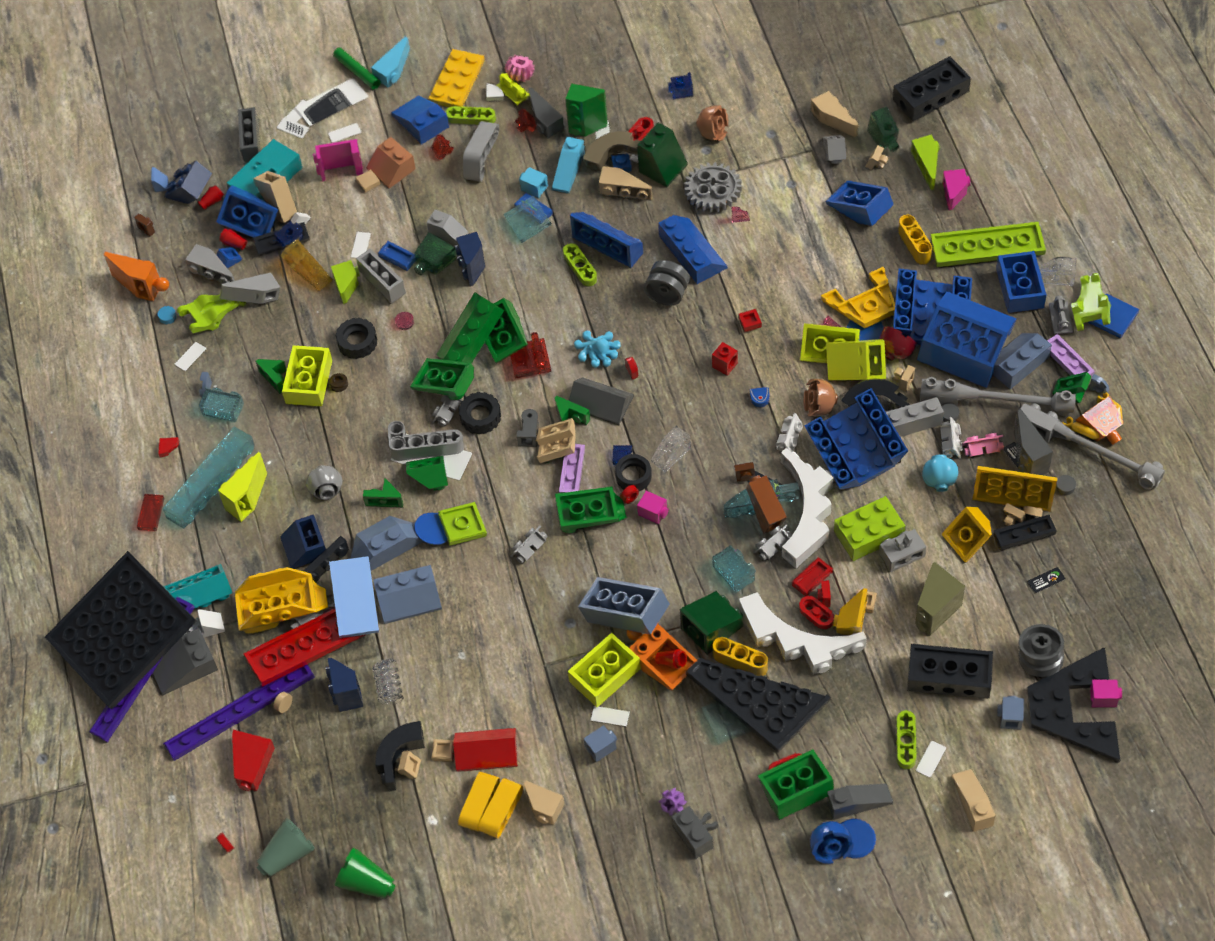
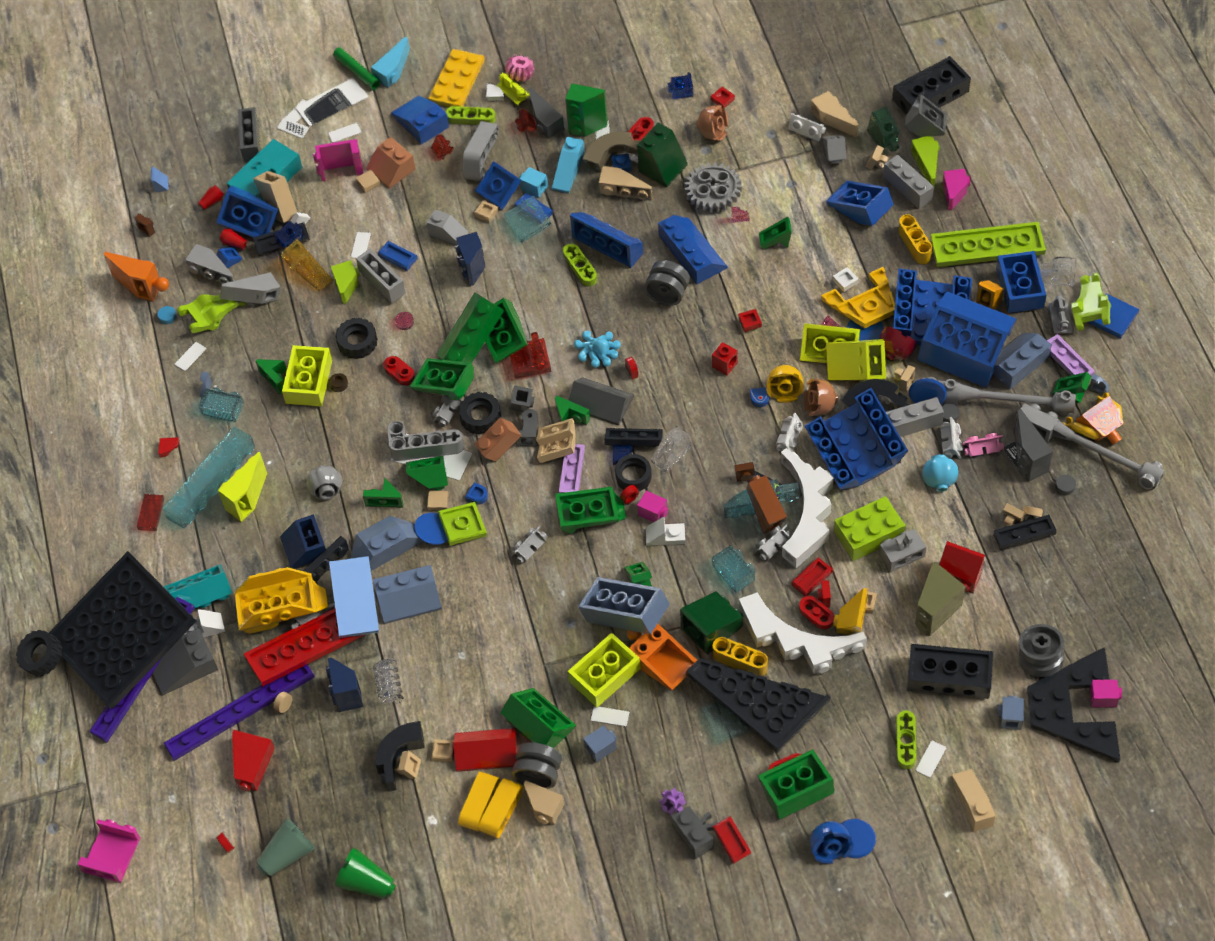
dark blue slope [164,161,212,204] -> none
clear green torso [414,232,457,275] -> none
red cone [655,649,687,669] -> none
dark grey slope [827,784,893,820] -> none
yellow slope [941,507,992,563] -> none
yellow slope [972,466,1057,512] -> none
black sticker [1027,567,1066,593] -> none
none -> black tyre [16,630,62,676]
none -> dark pink panel [78,819,140,883]
none -> red plate [383,356,415,386]
none -> tan tile [427,491,449,511]
none -> blue tile [465,482,488,505]
none -> tan tile [474,201,499,223]
none -> blue tile [475,161,522,210]
none -> nougat brick [475,418,522,461]
none -> green slope [500,688,576,748]
none -> dark grey brick [509,385,535,412]
none -> dark grey wheel [511,743,562,789]
none -> black plate [605,428,663,447]
none -> green slope [624,562,652,587]
none -> white slope [646,517,685,546]
none -> red plate [710,86,735,108]
none -> red tile [712,816,752,864]
none -> green slope [759,217,792,250]
none -> yellow cylinder [766,365,804,403]
none -> white hinge [788,114,826,142]
none -> white plate [833,267,859,292]
none -> light grey brick [883,155,934,209]
none -> dark grey slope [905,94,947,136]
none -> blue piece [908,378,947,405]
none -> red slope [939,541,985,593]
none -> light orange slope [976,280,1004,310]

